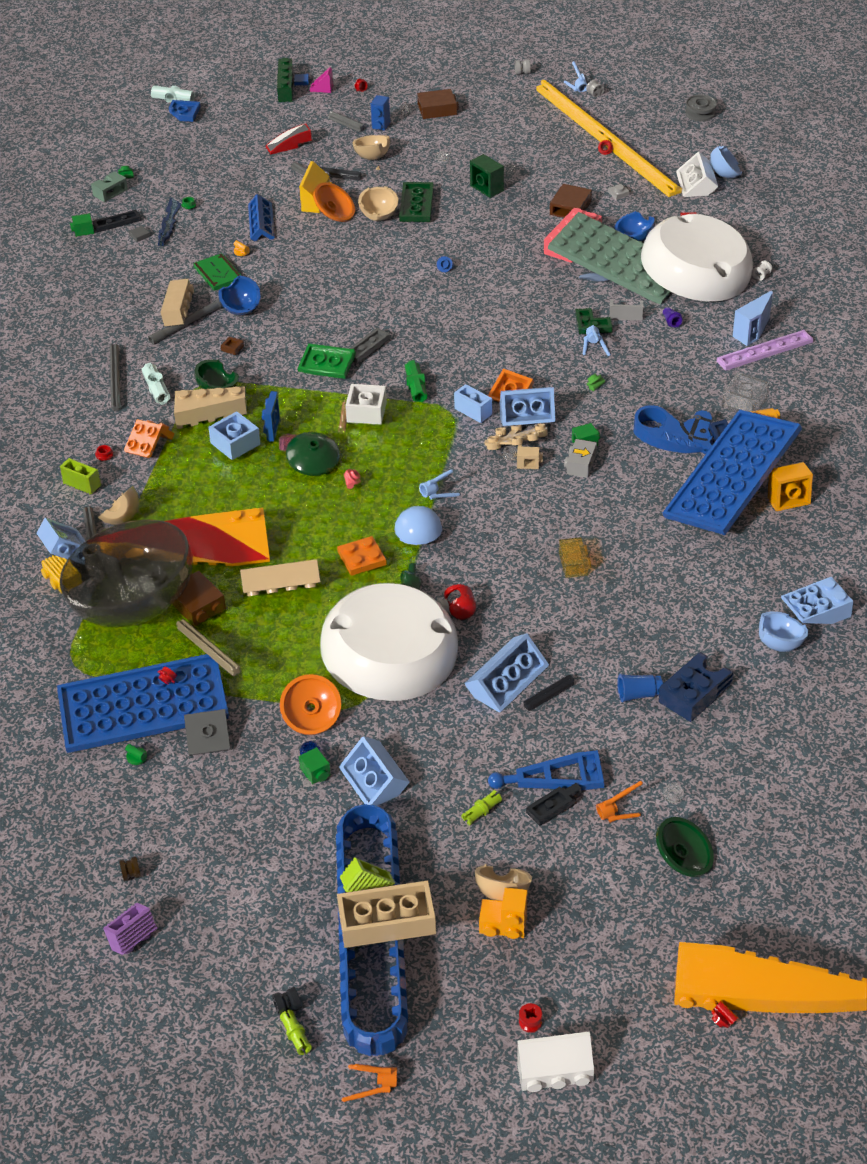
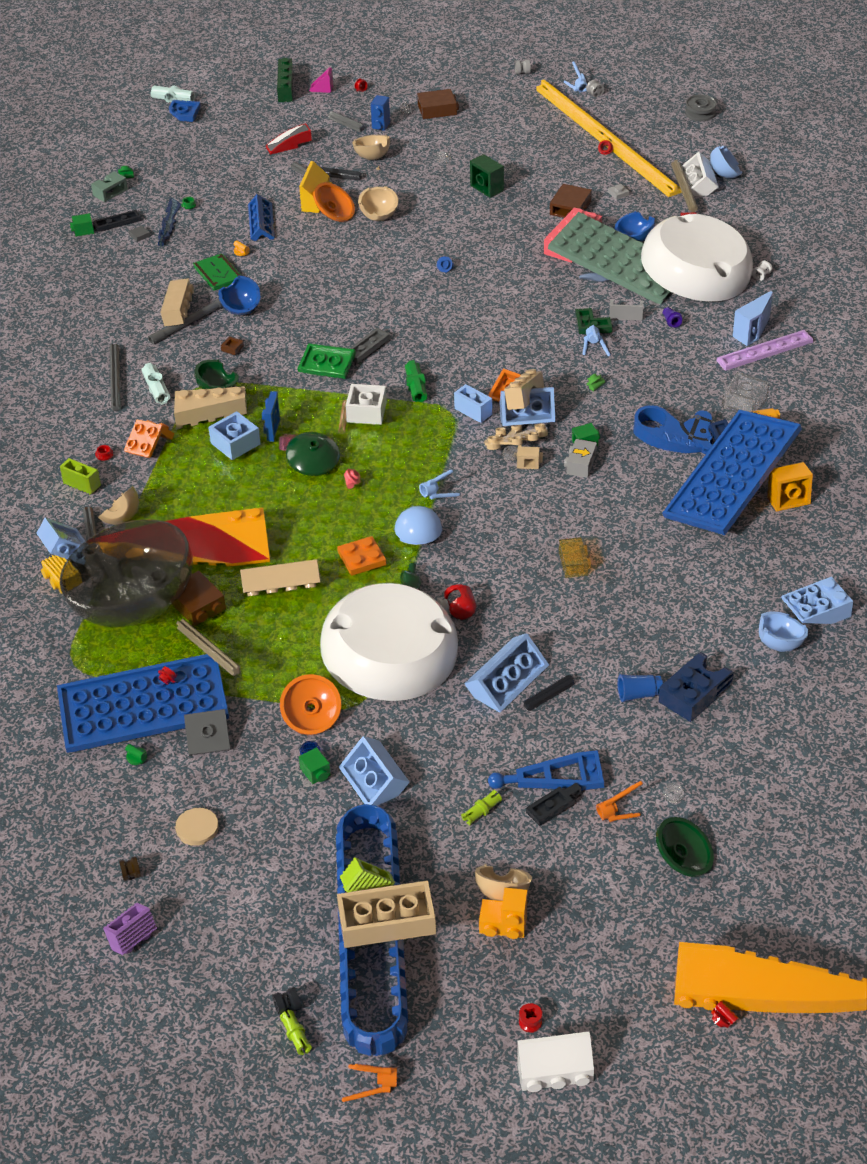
blue tile [294,74,309,86] -> none
dark green plate [399,182,434,222] -> none
none -> tan tile [175,808,219,846]
none -> tan arch [504,369,544,410]
none -> dark tan axle [671,160,698,212]

